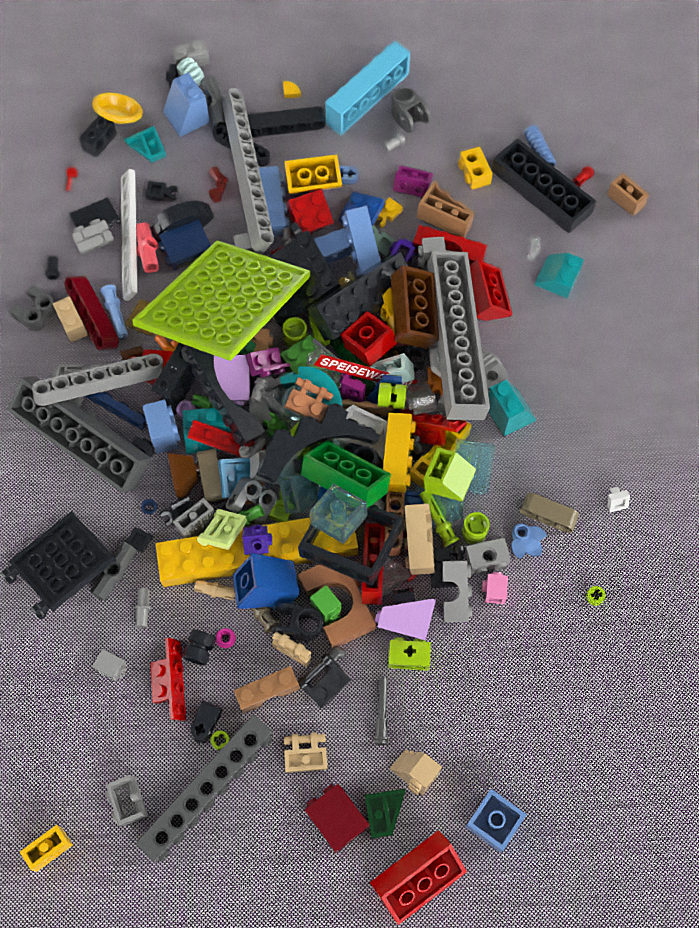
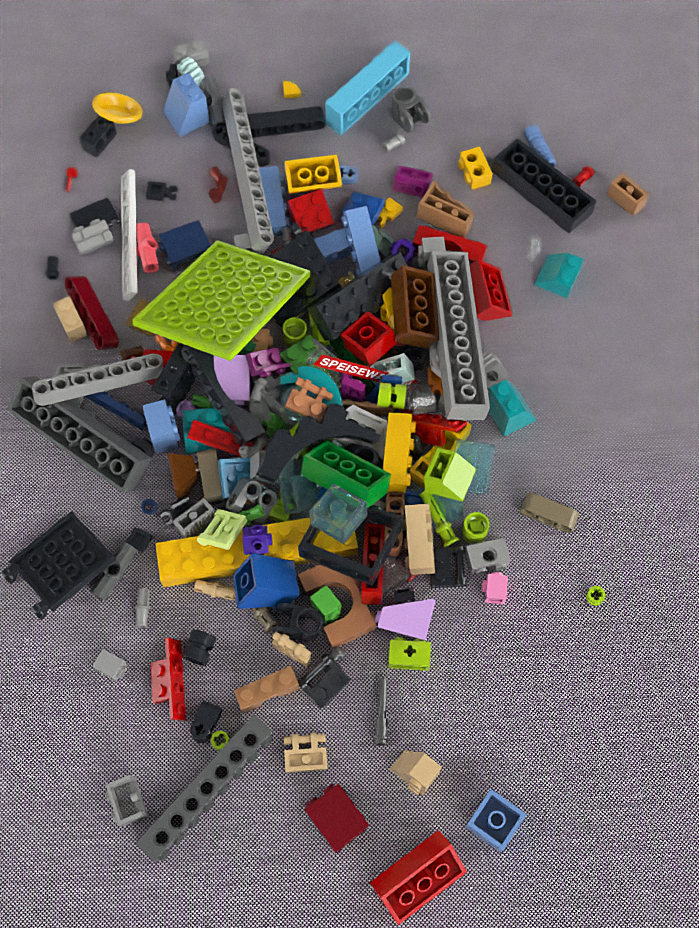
dark grey piece [8,284,56,331] -> none
yellow brick [20,825,73,872] -> none
light blue pin [100,285,128,339] -> none
teal wing [124,126,167,163] -> none
black arch [150,201,215,243] -> none
dark pink plate [215,628,236,649] -> none
dark green wing [365,788,405,839] -> none
light grey arch [442,561,472,622] -> none
medium blue plate [511,523,547,559] -> none
white tile [607,487,630,512] -> none

